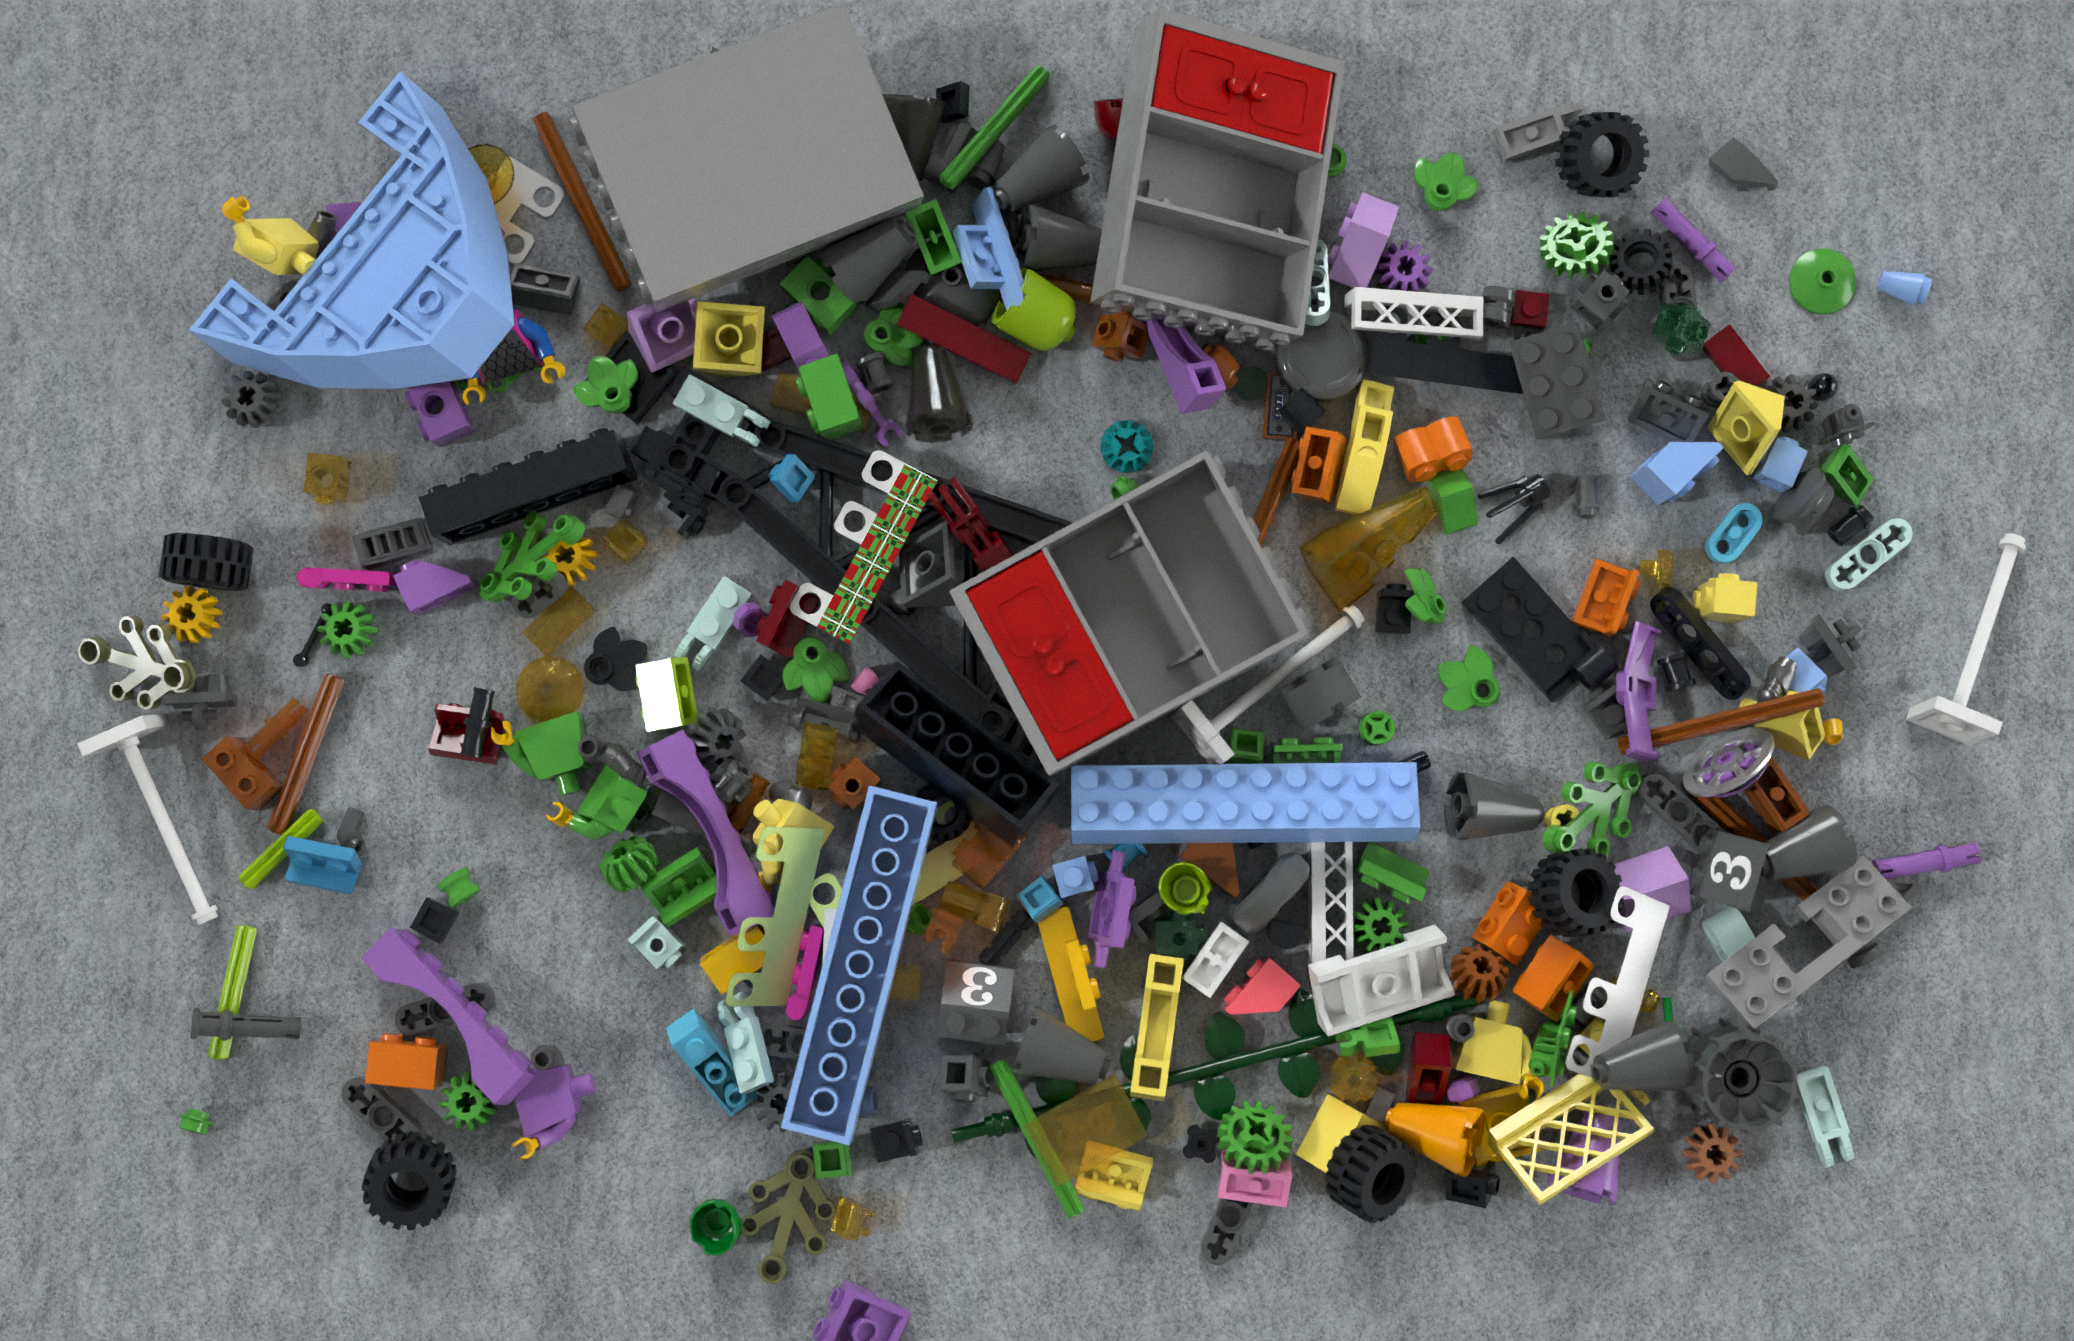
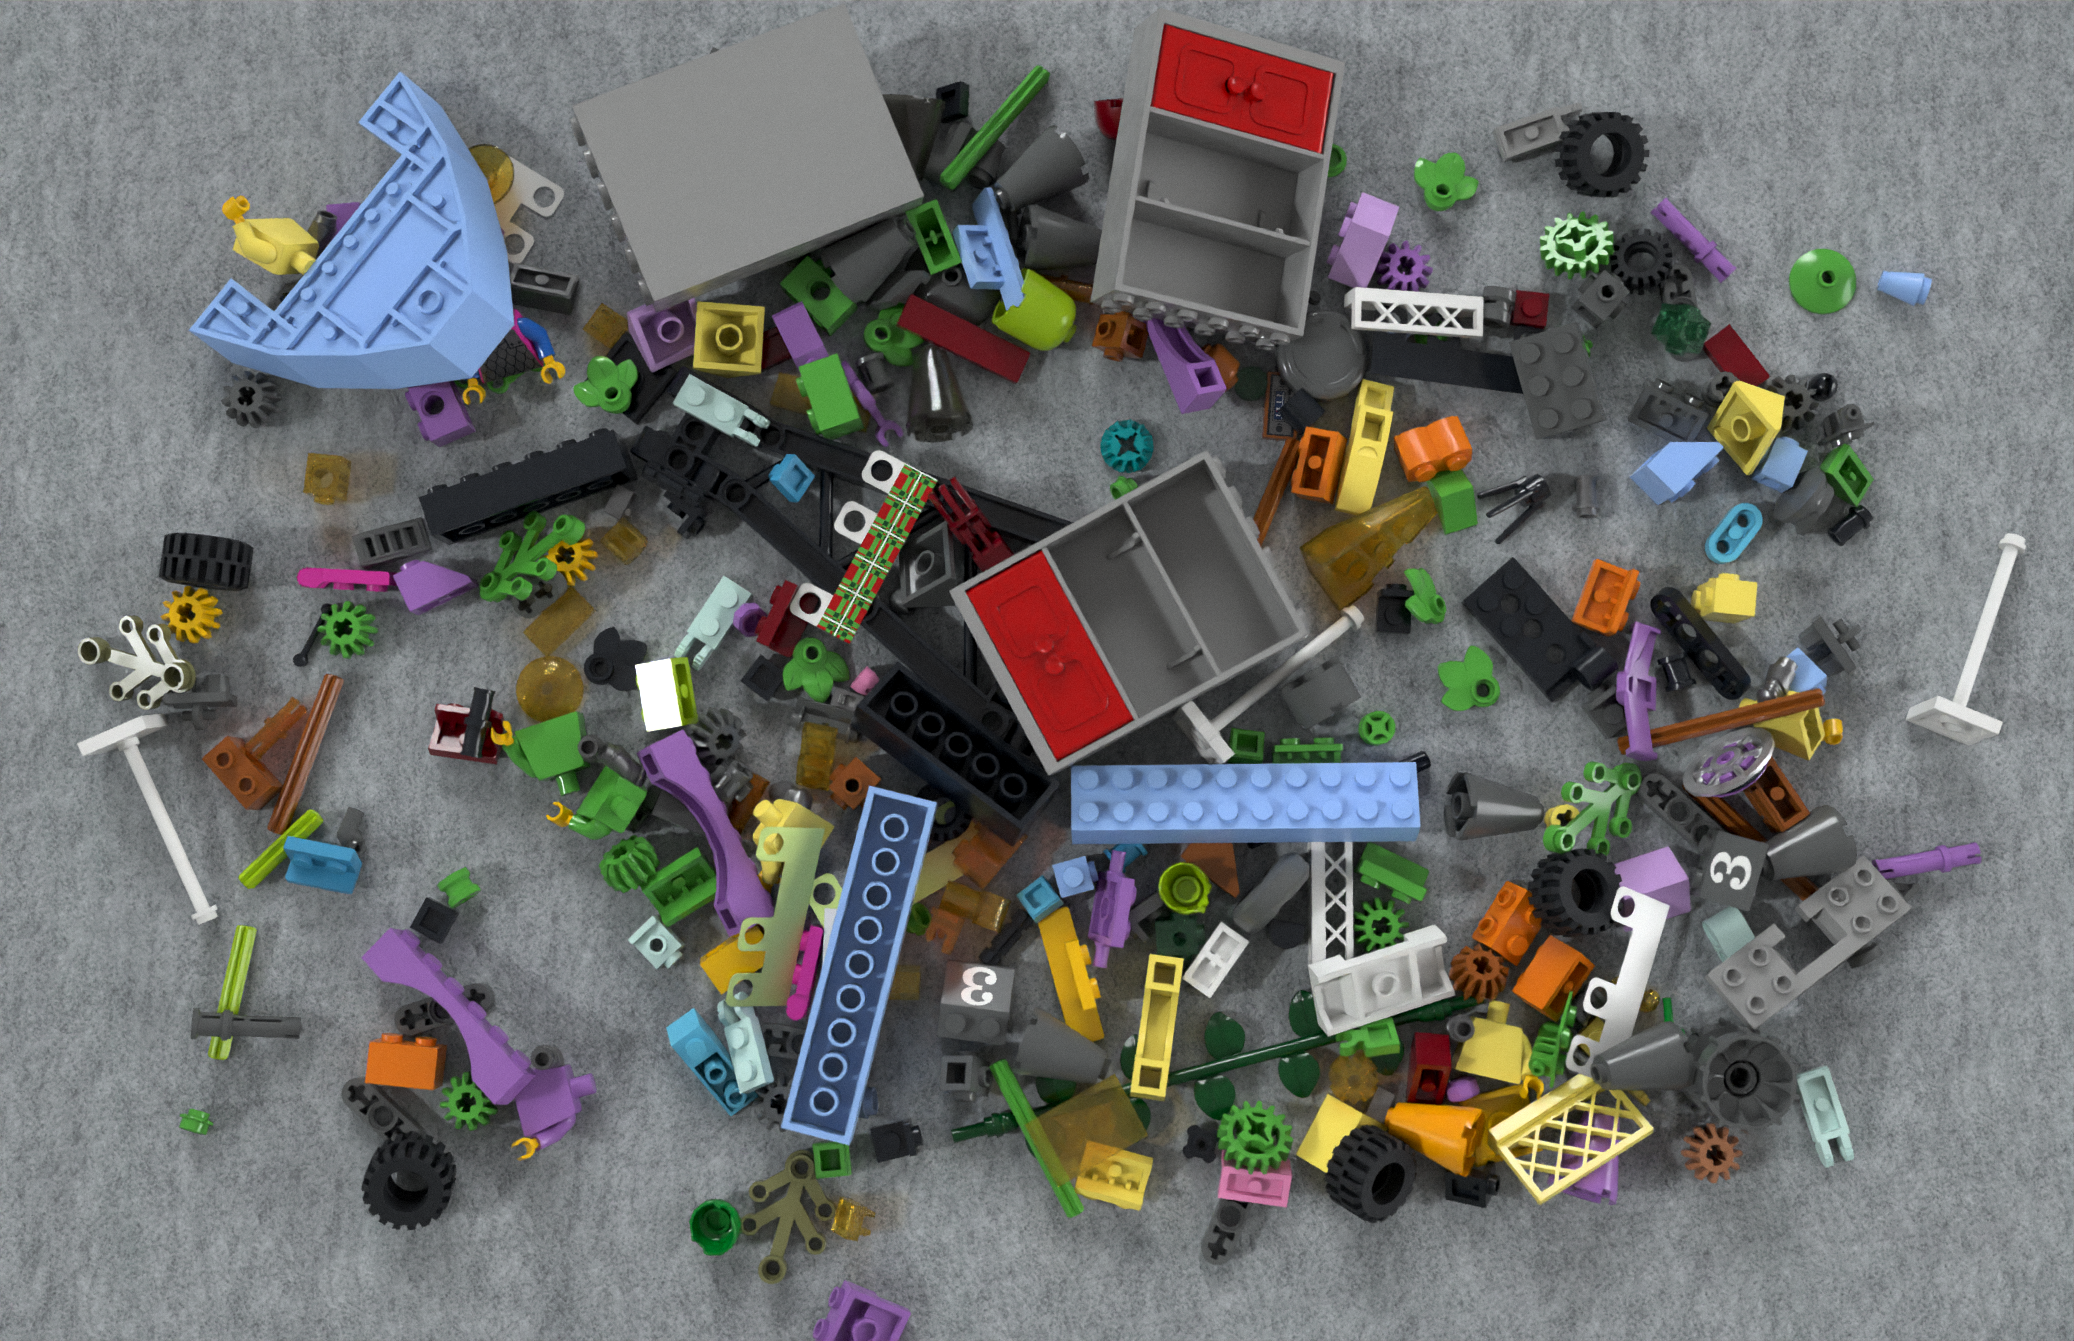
dark orange axle [533,112,632,292] -> none
coral slope [1223,957,1301,1015] -> none
light aqua beam [1305,239,1330,326] -> none
clear yellow tile [1639,550,1675,588] -> none
dark grey slope [1709,137,1778,192] -> none
light aqua beam [1825,518,1913,591] -> none

